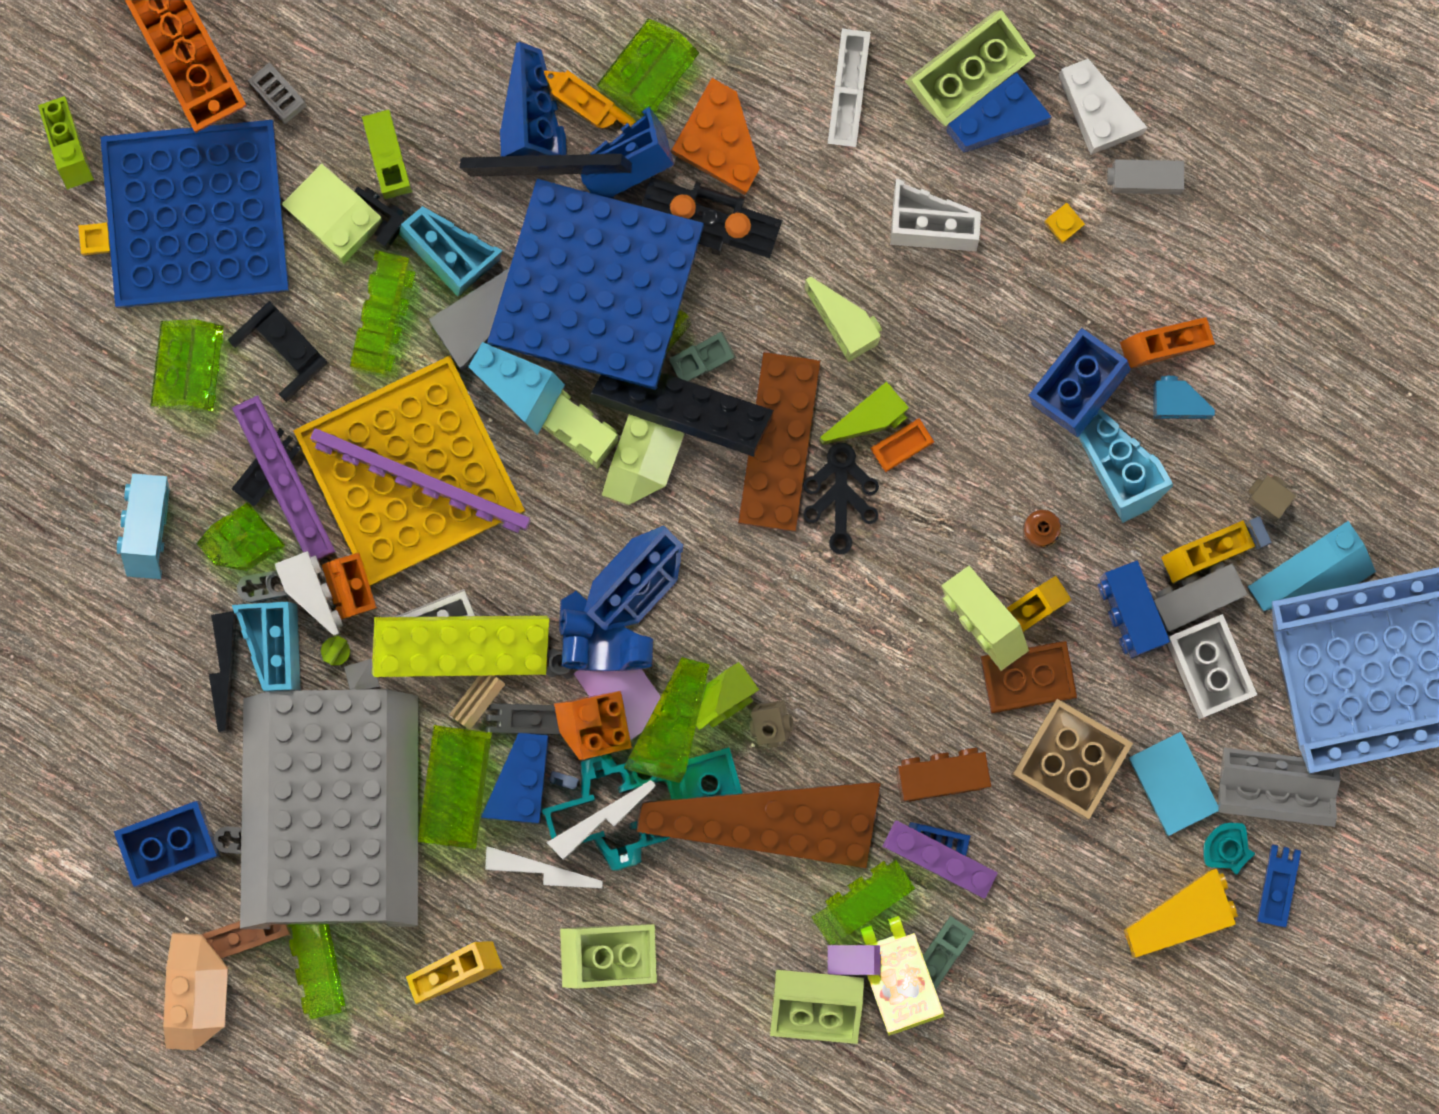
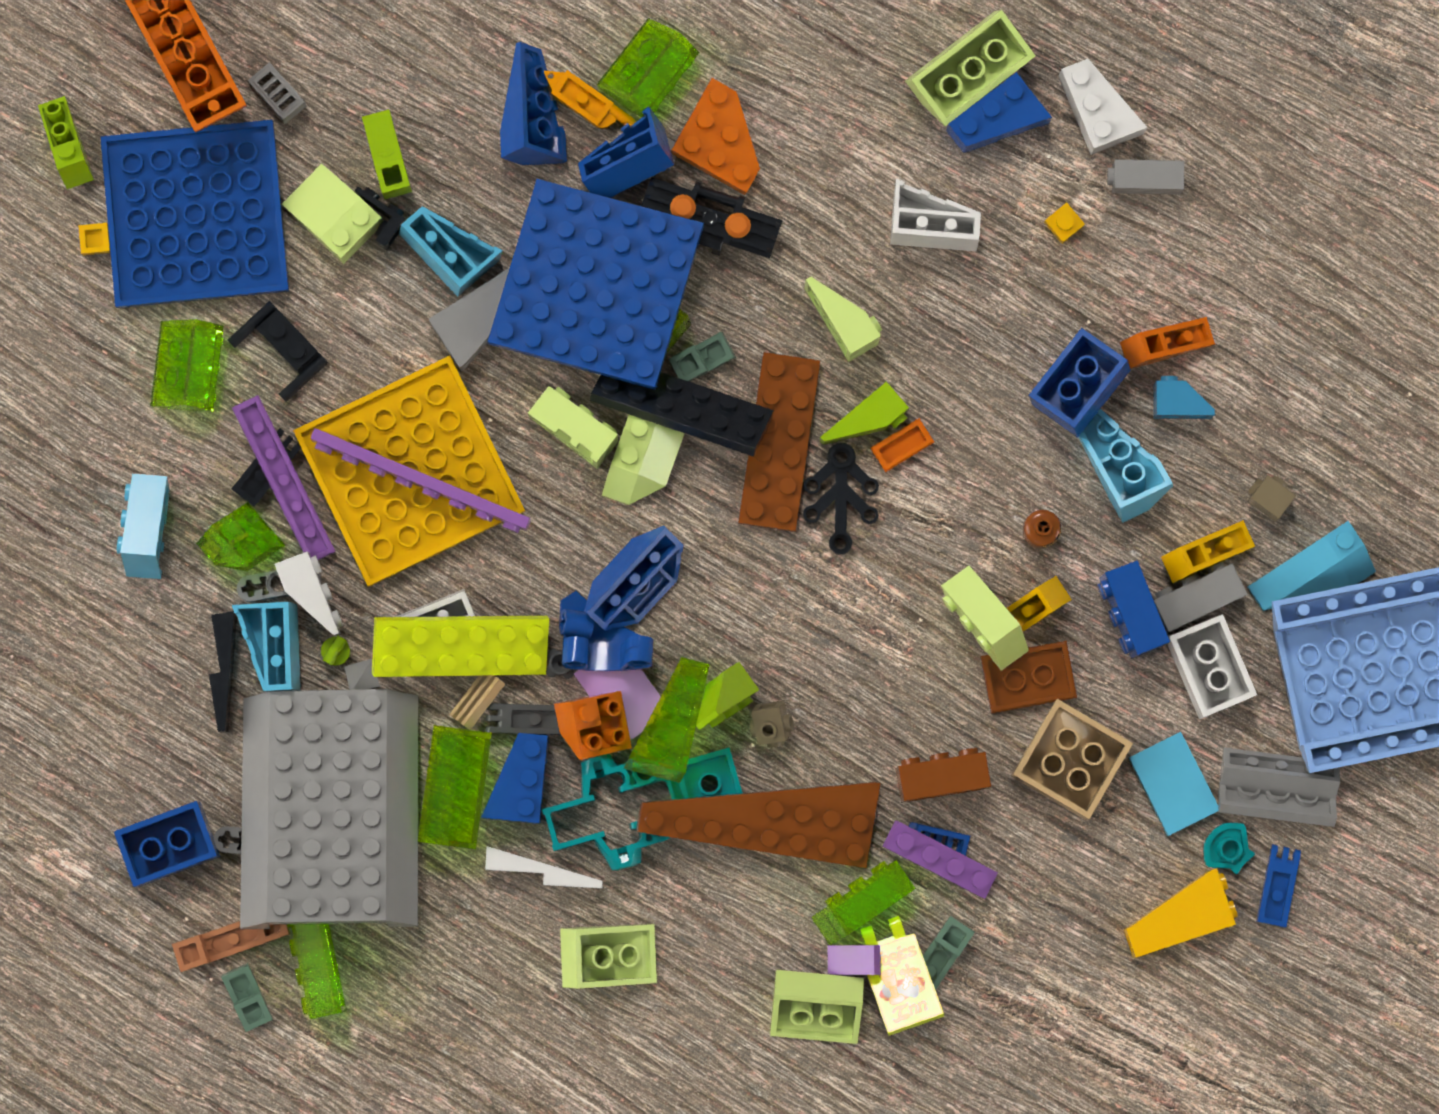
light nougat wedge [163,933,228,1051] -> none
orange brick [322,553,377,620] -> none
clear neon green wedge [350,250,416,378] -> none
yellow slope [406,941,503,1004] -> none
black tile [459,154,632,177] -> none
medium azure wedge [469,342,565,435] -> none
white slope [547,780,656,860] -> none
sand blue tile [549,771,579,790] -> none
white slope [828,28,871,147] -> none
sand blue tile [1245,516,1272,550] -> none
none -> sand green slope [221,963,273,1032]

